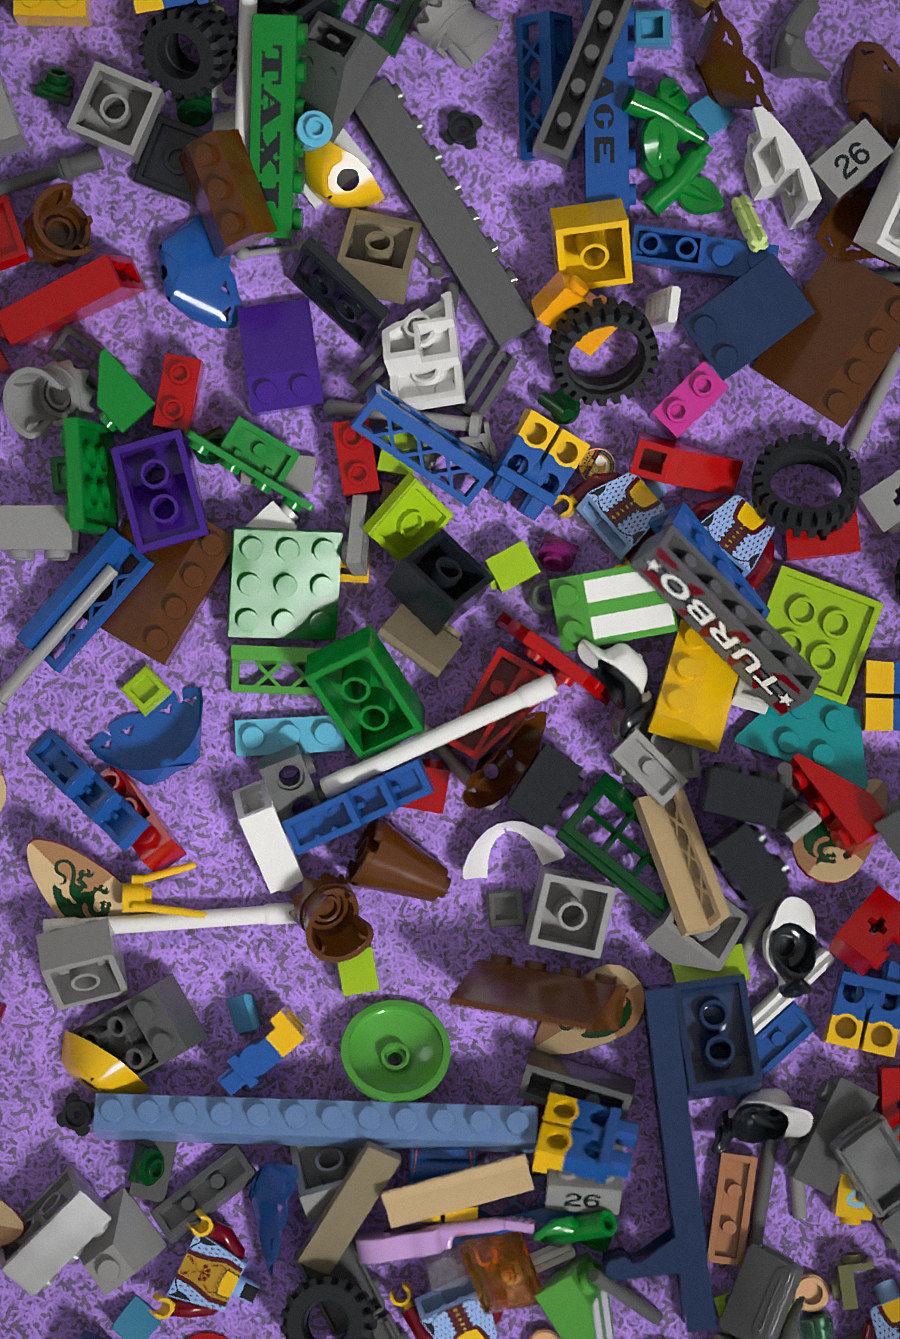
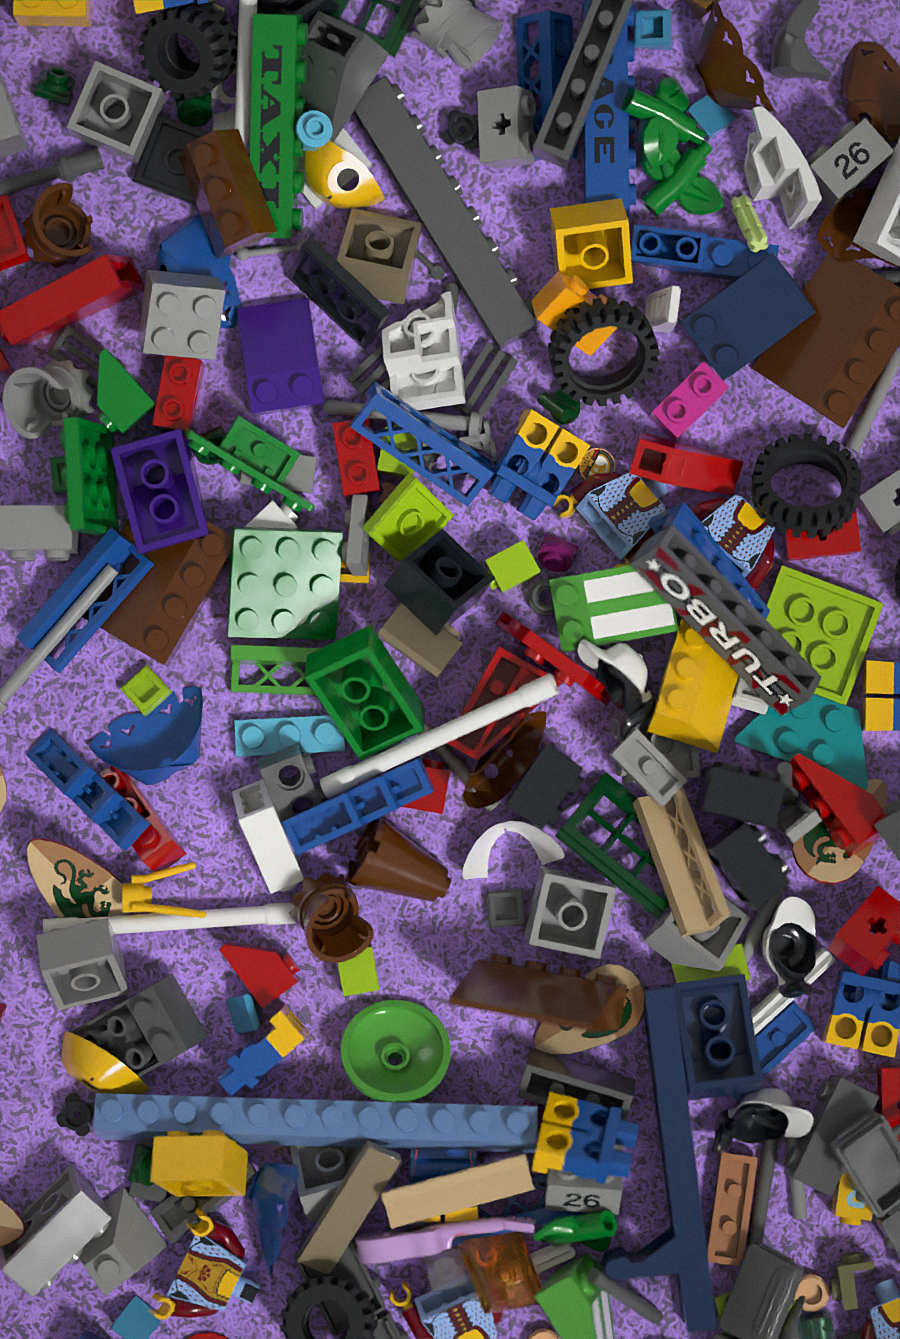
none -> light grey brick [138,270,225,360]
none -> yellow brick [151,1130,248,1197]
none -> red slope [219,942,300,1008]
none -> light grey brick [477,85,537,169]

